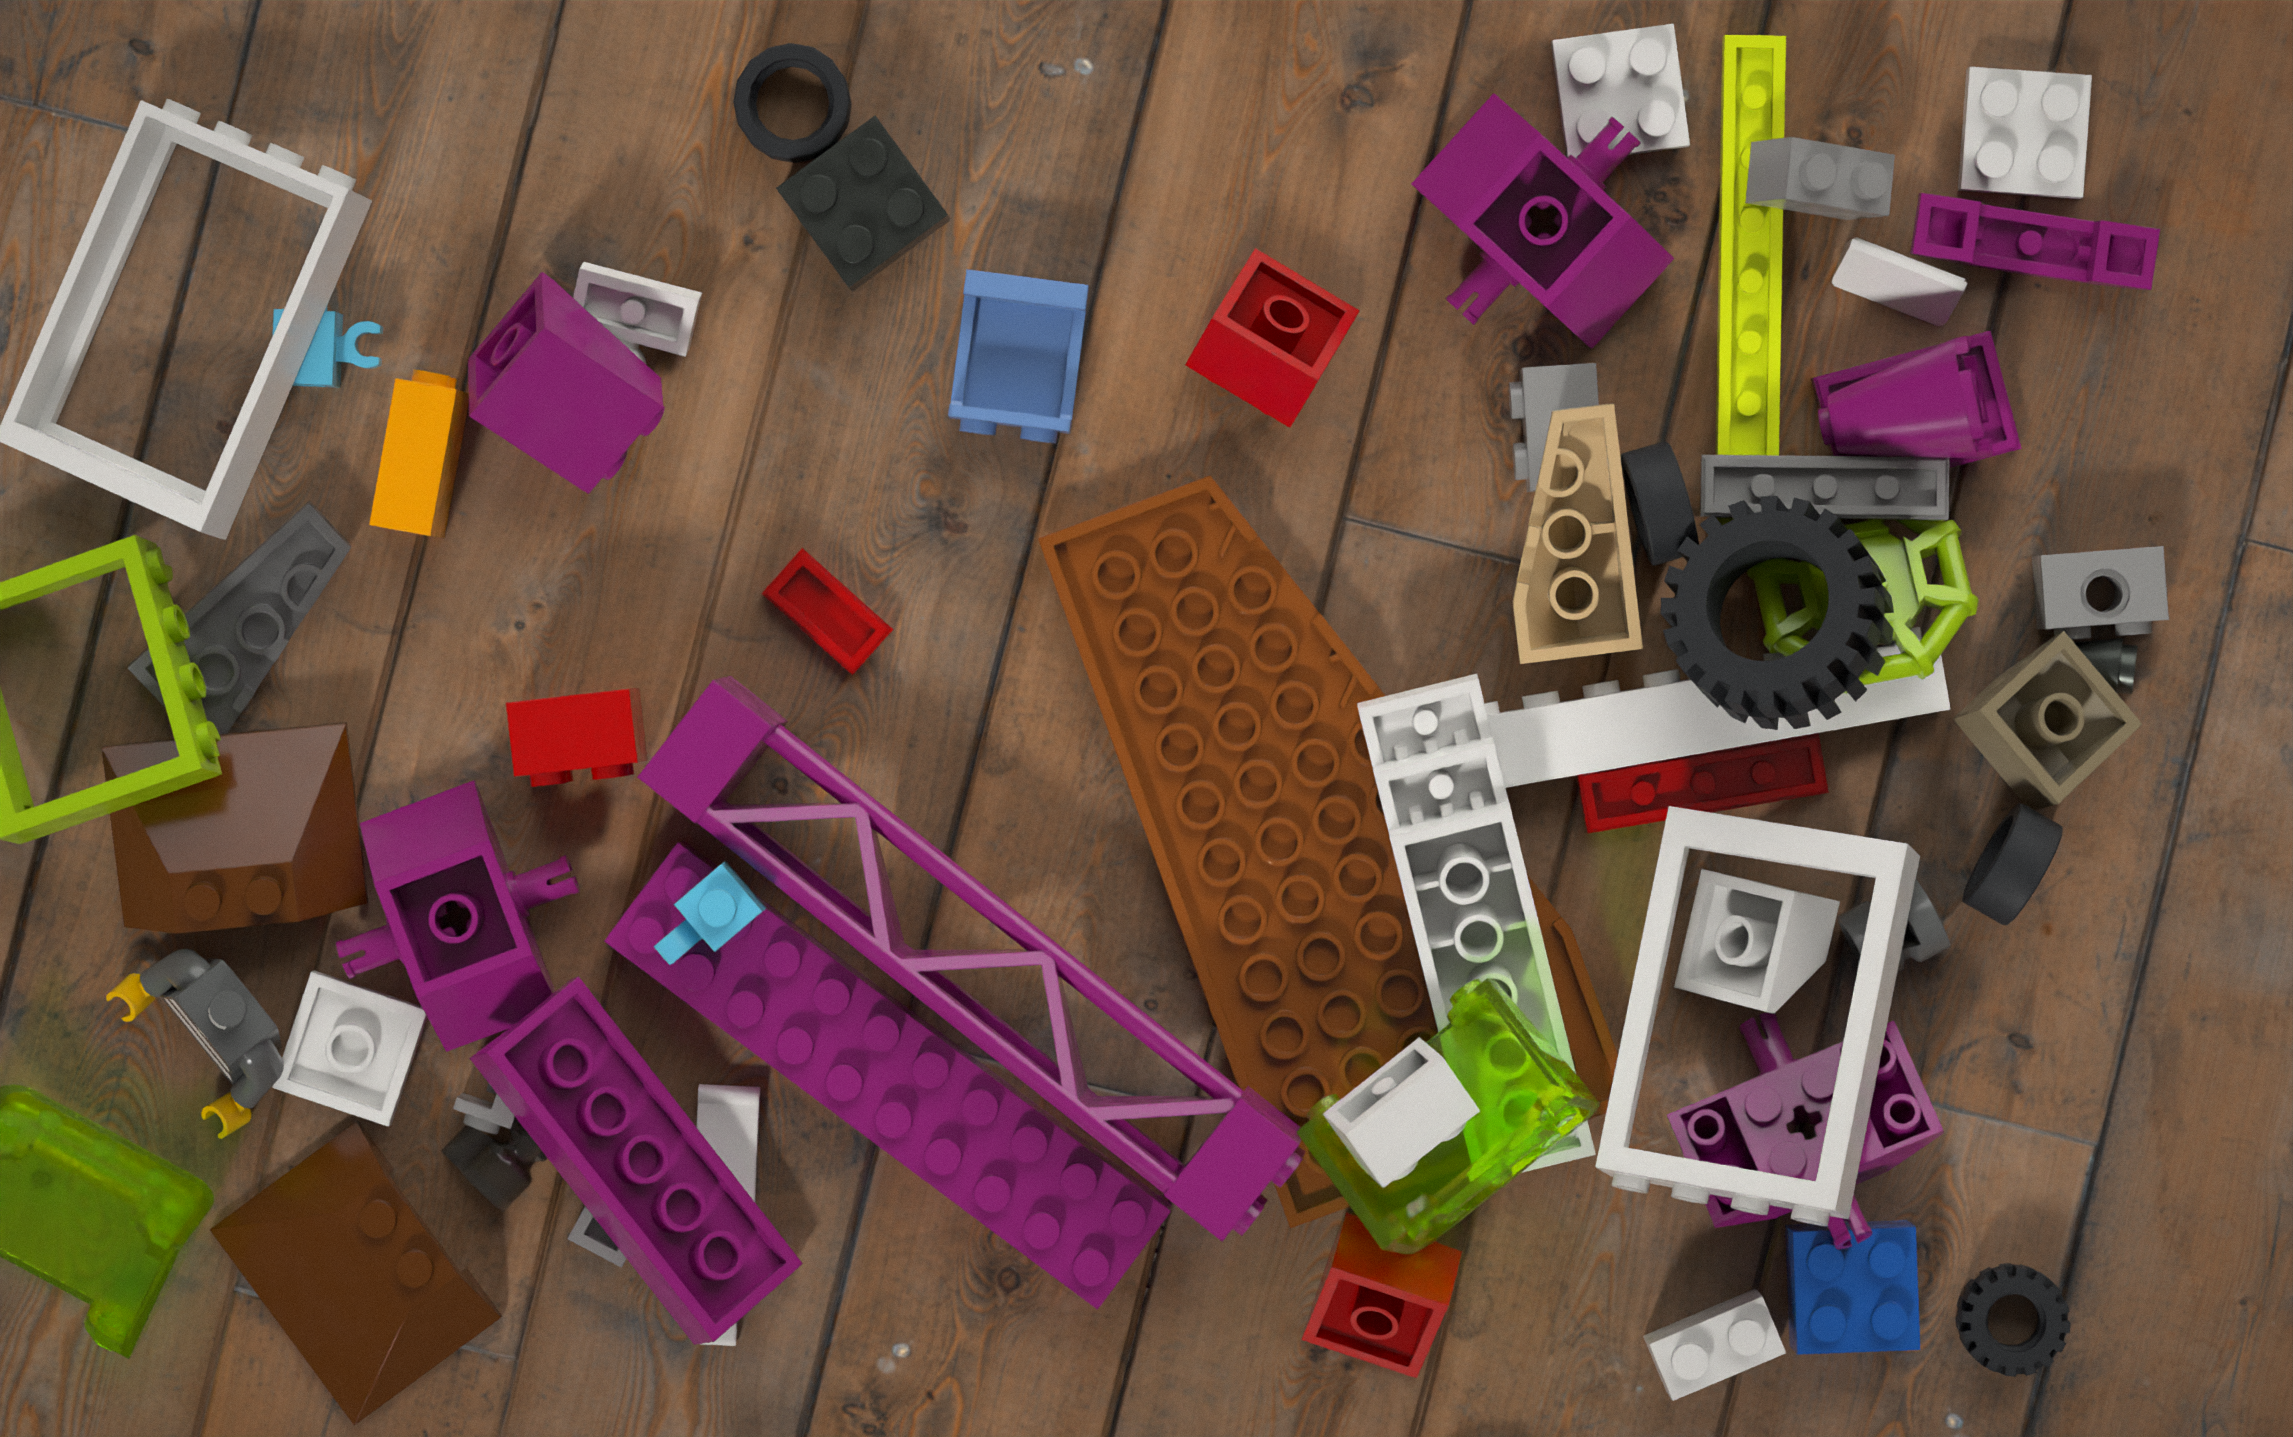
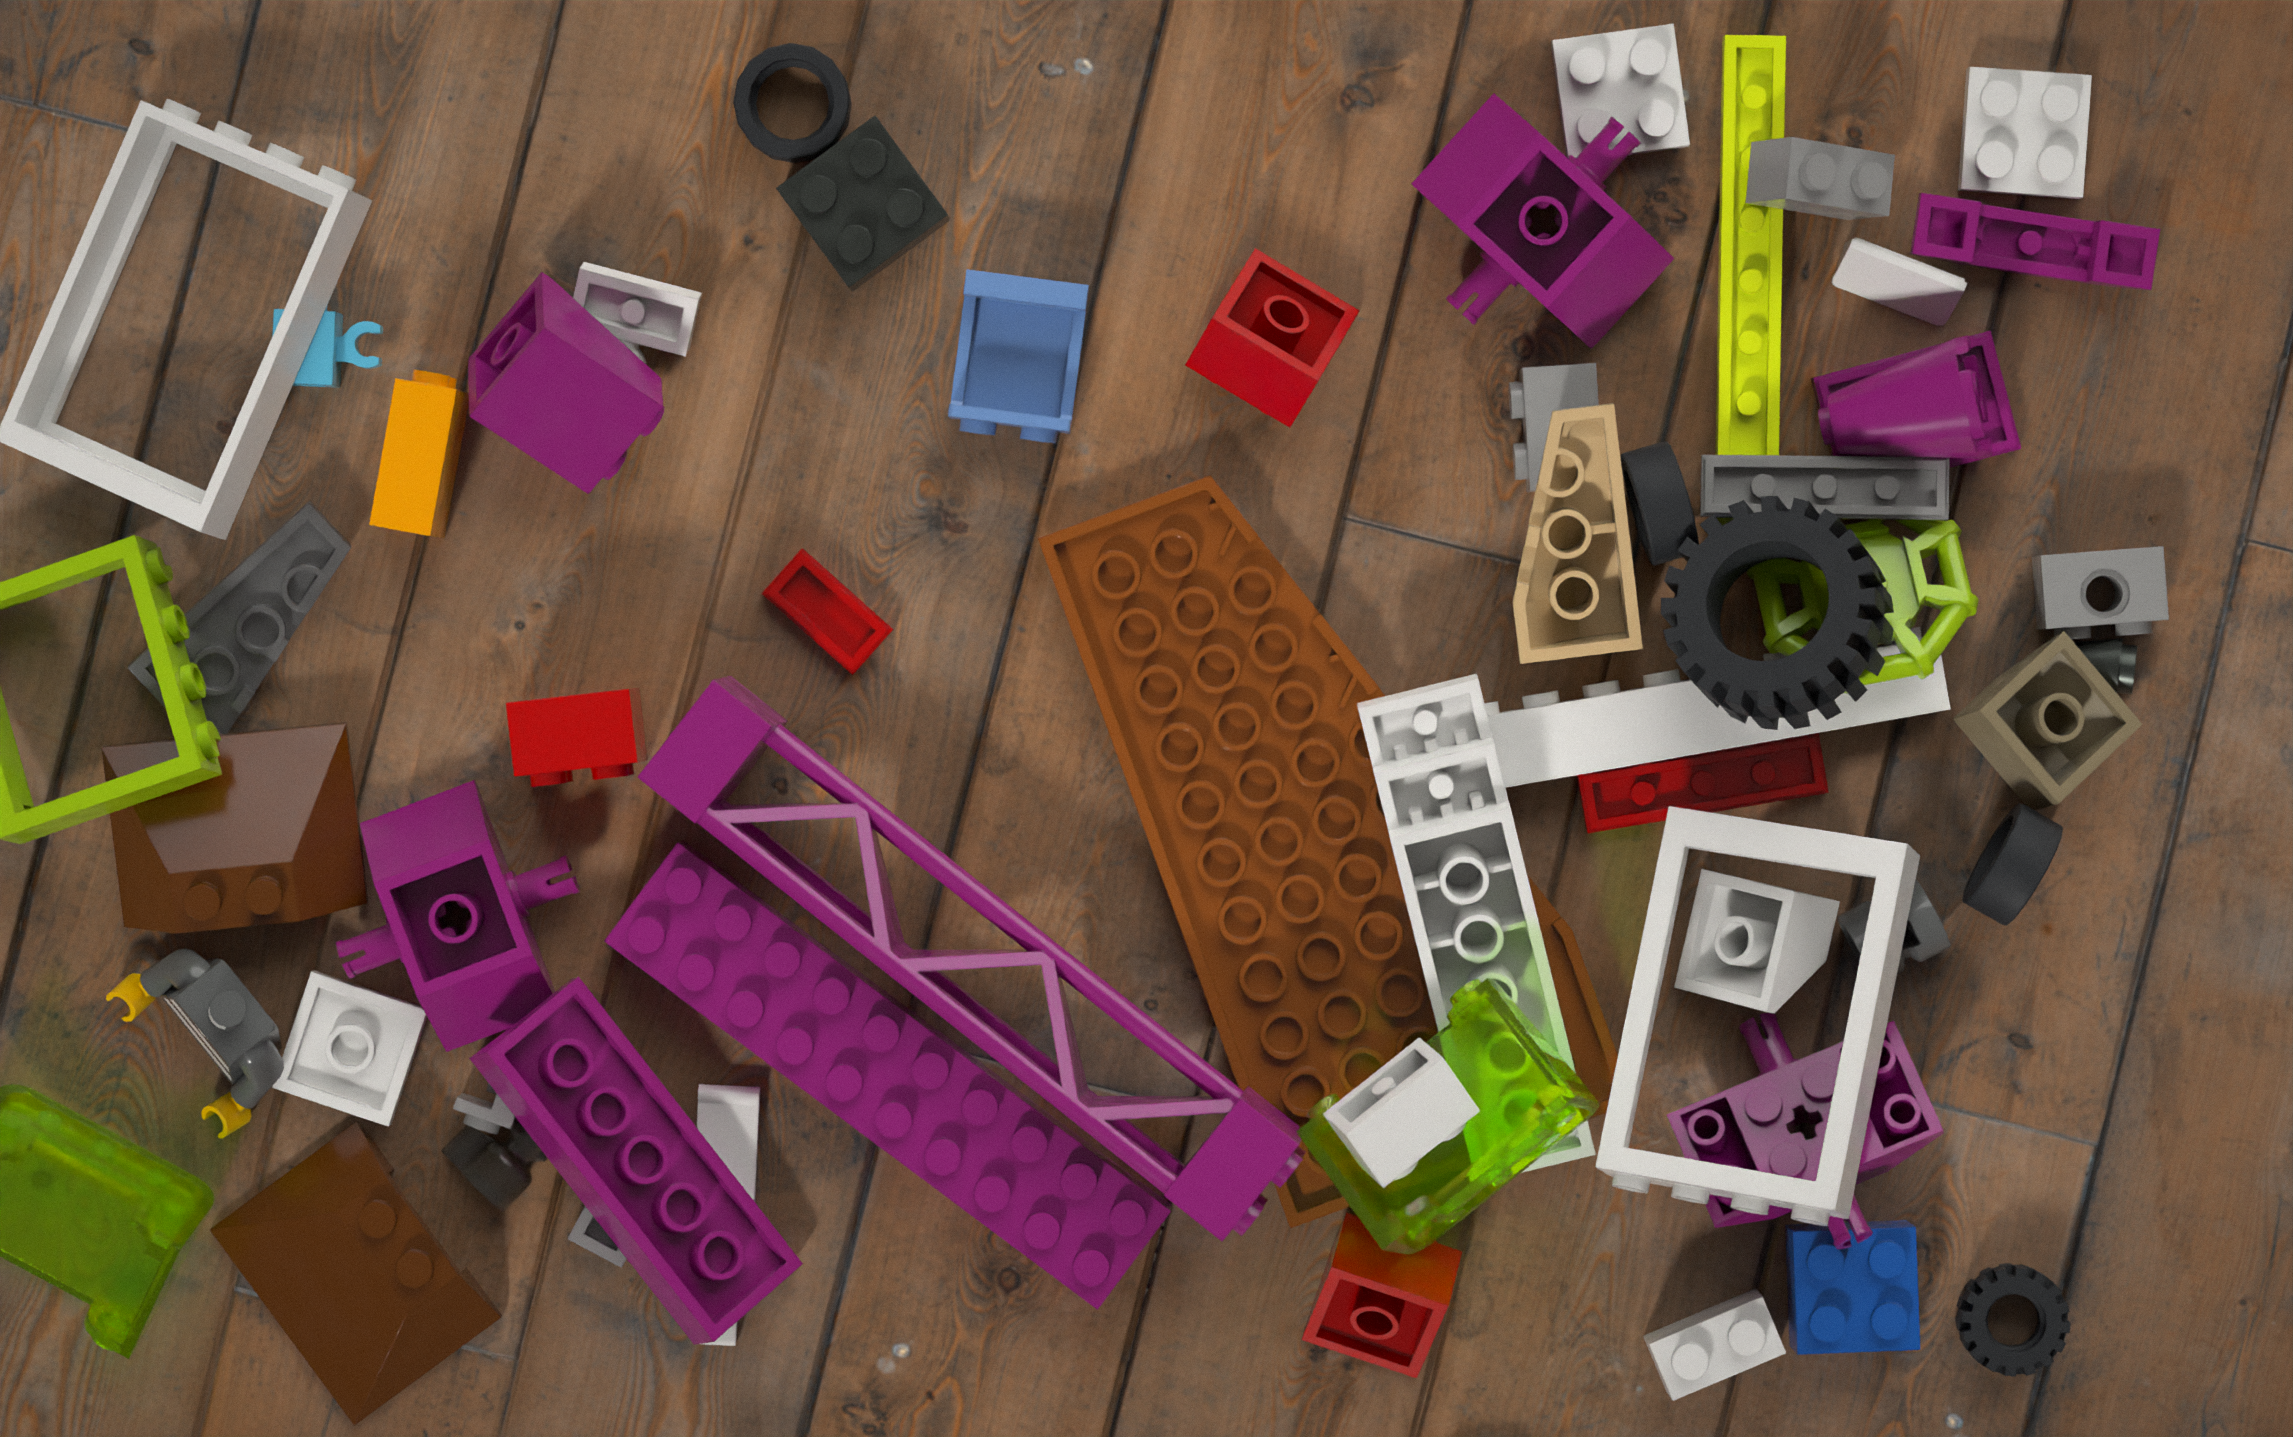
medium azure brick [654,861,766,965] -> none

